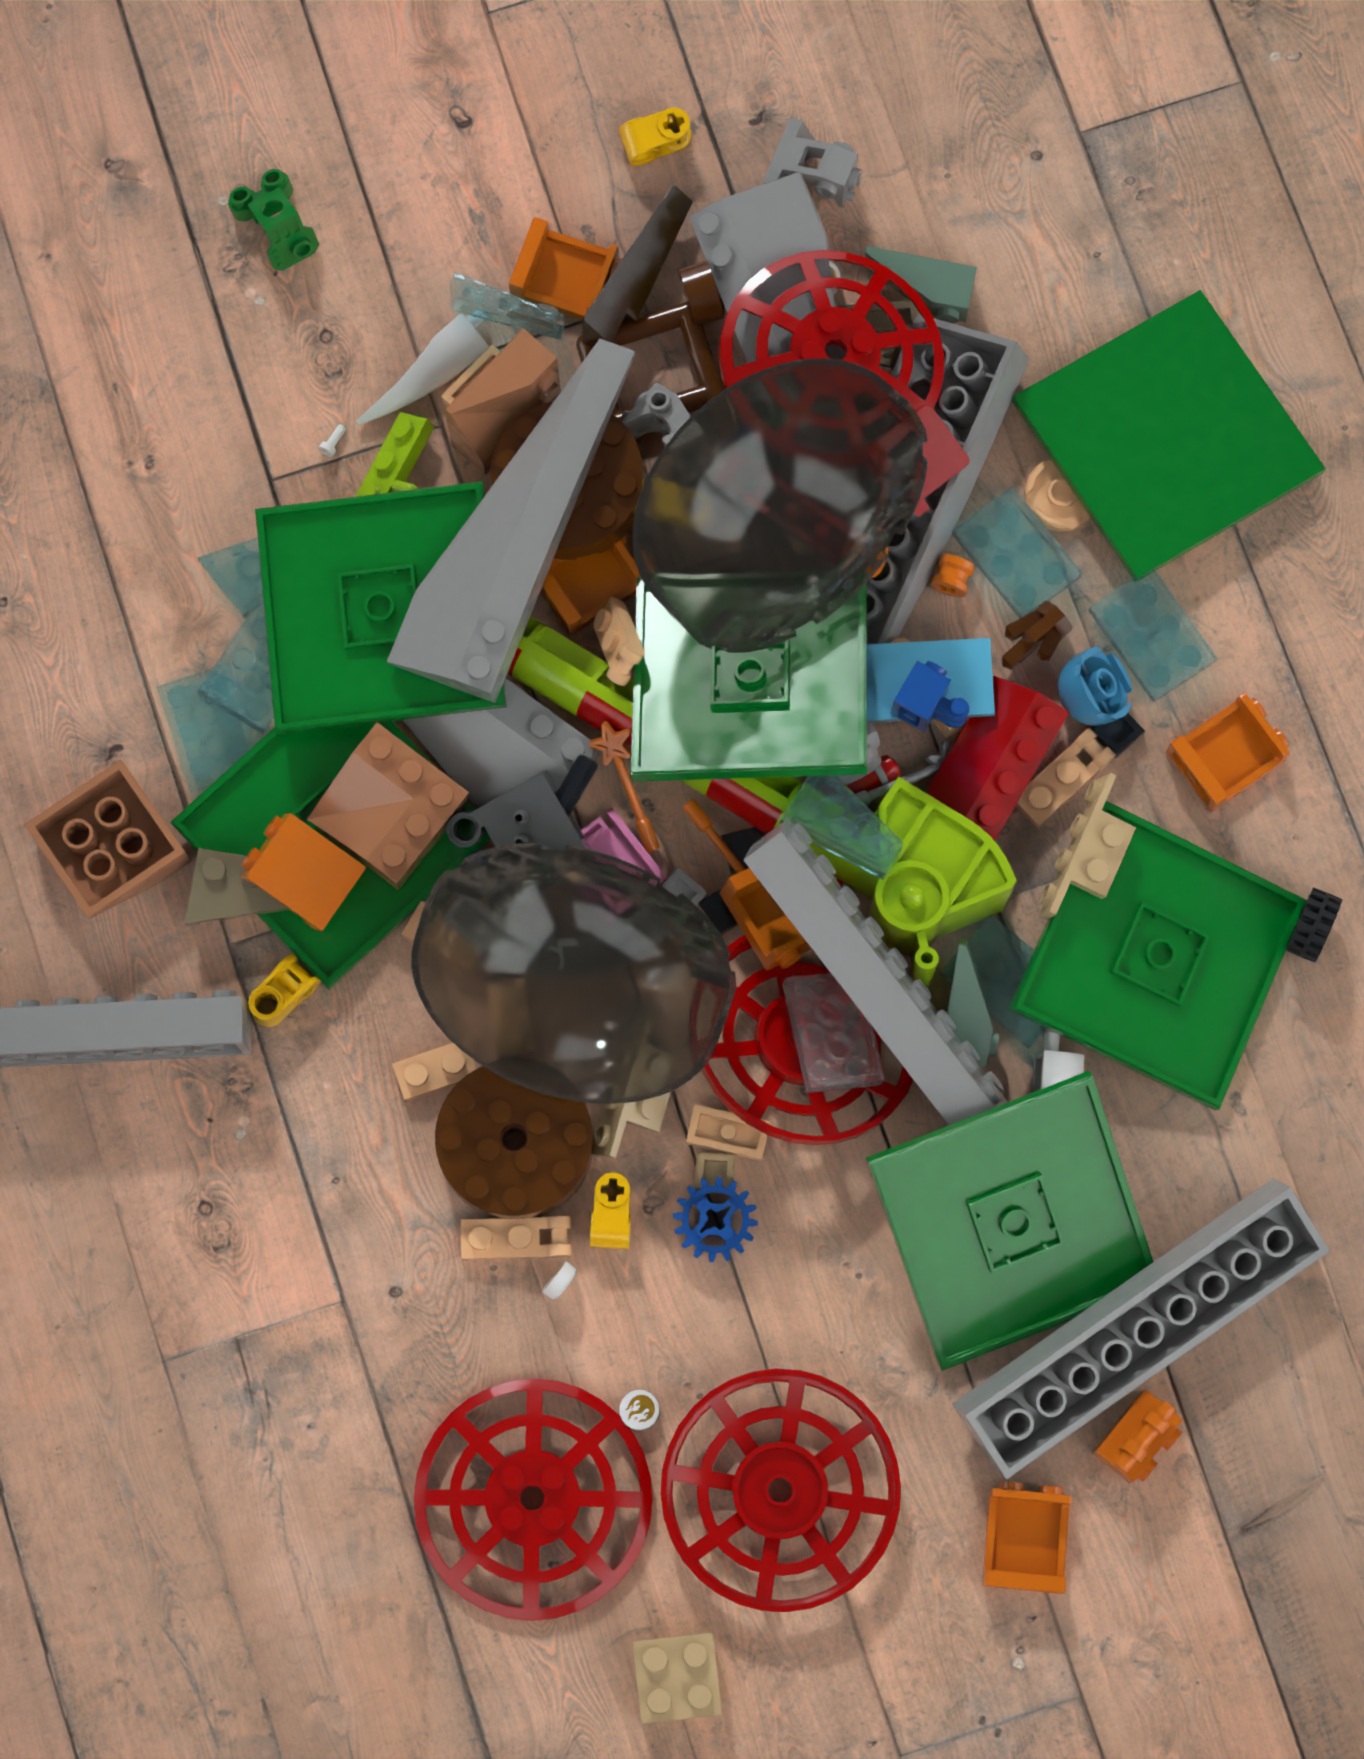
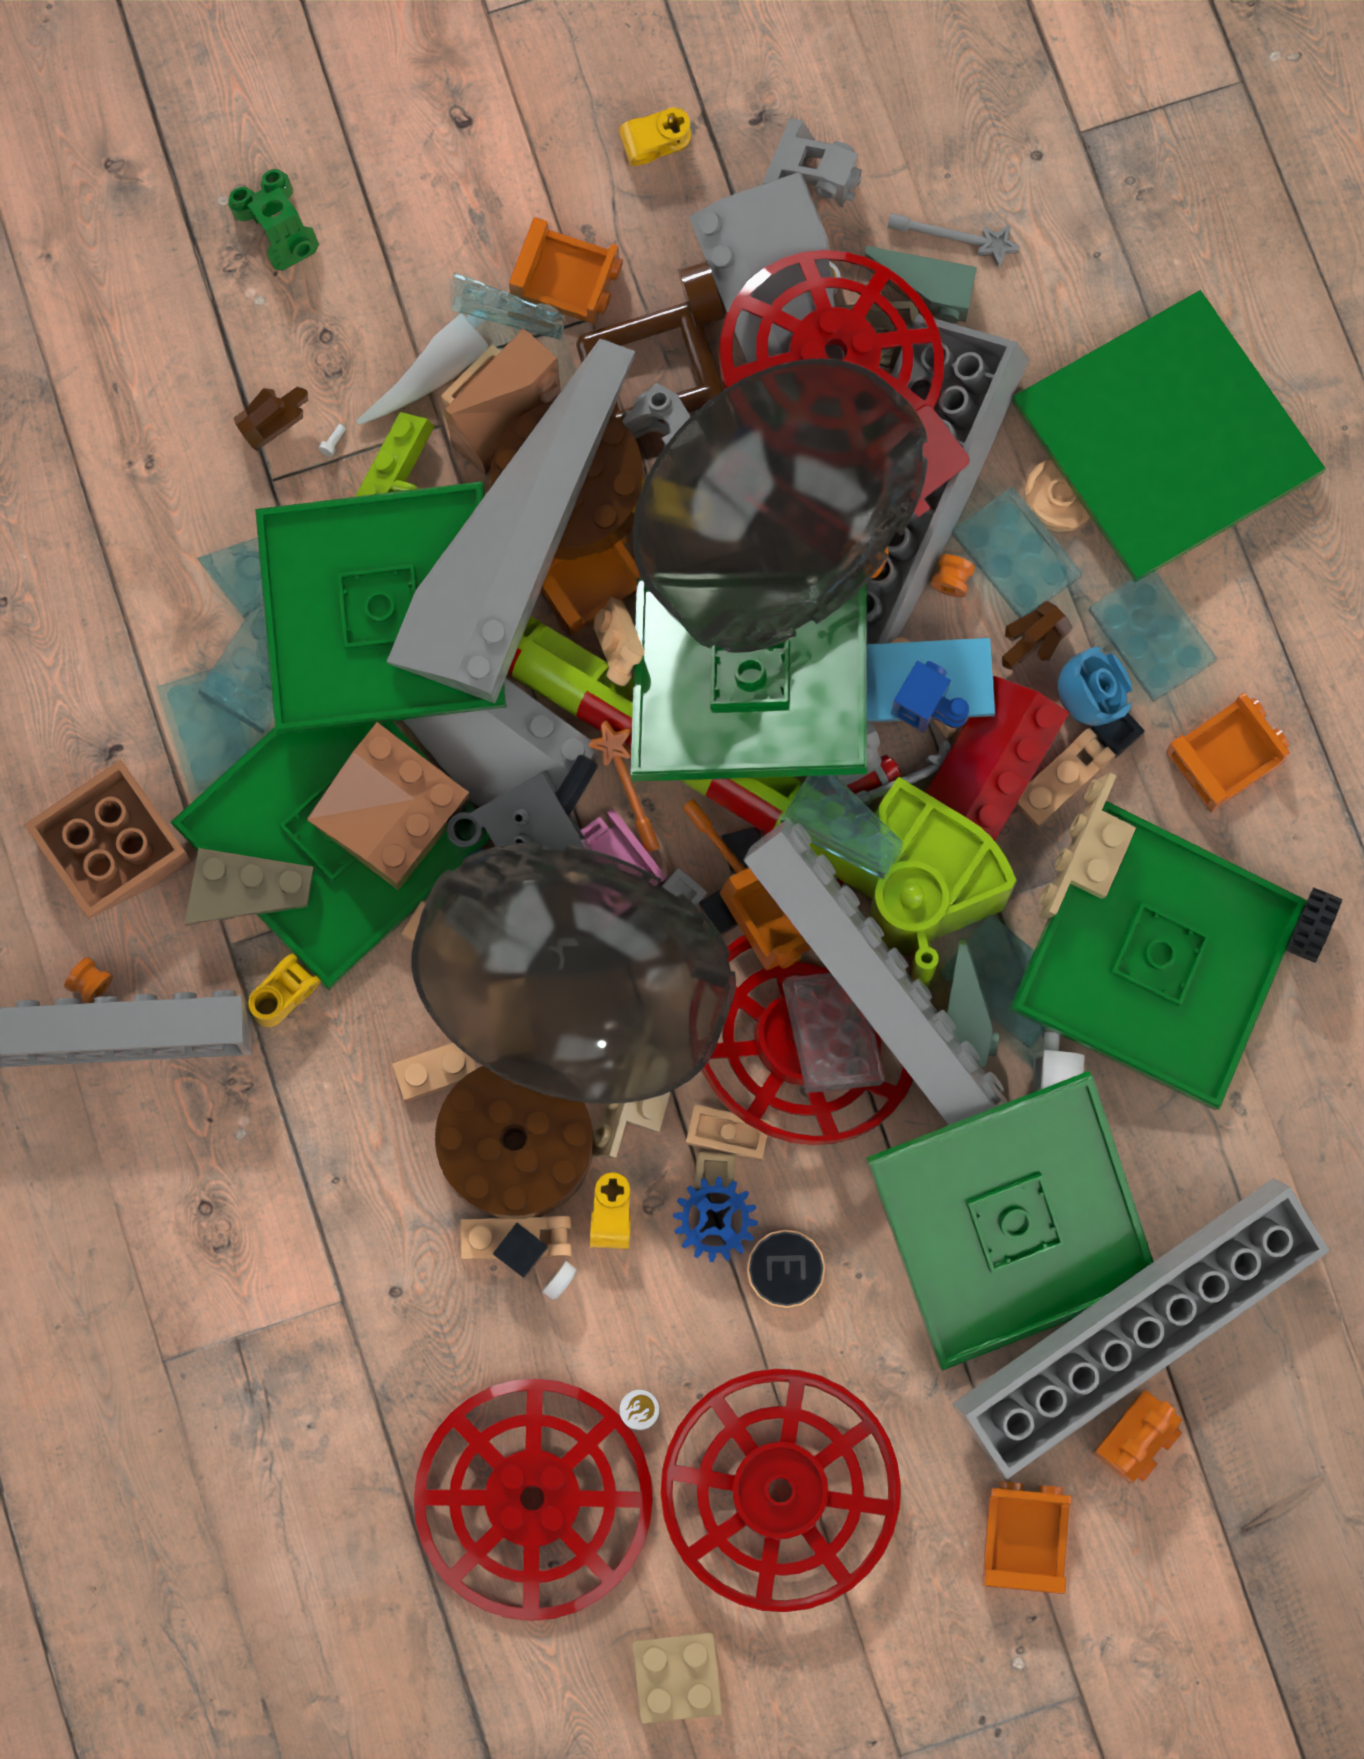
orange panel [241,813,367,931] -> none
dark brown wedge [582,185,693,346] -> none
none -> orange wheel [64,957,113,1003]
none -> reddish brown rock [233,386,309,451]
none -> black tile [493,1223,549,1279]
none -> black tile [747,1229,826,1309]
none -> light grey piece [887,213,1020,267]

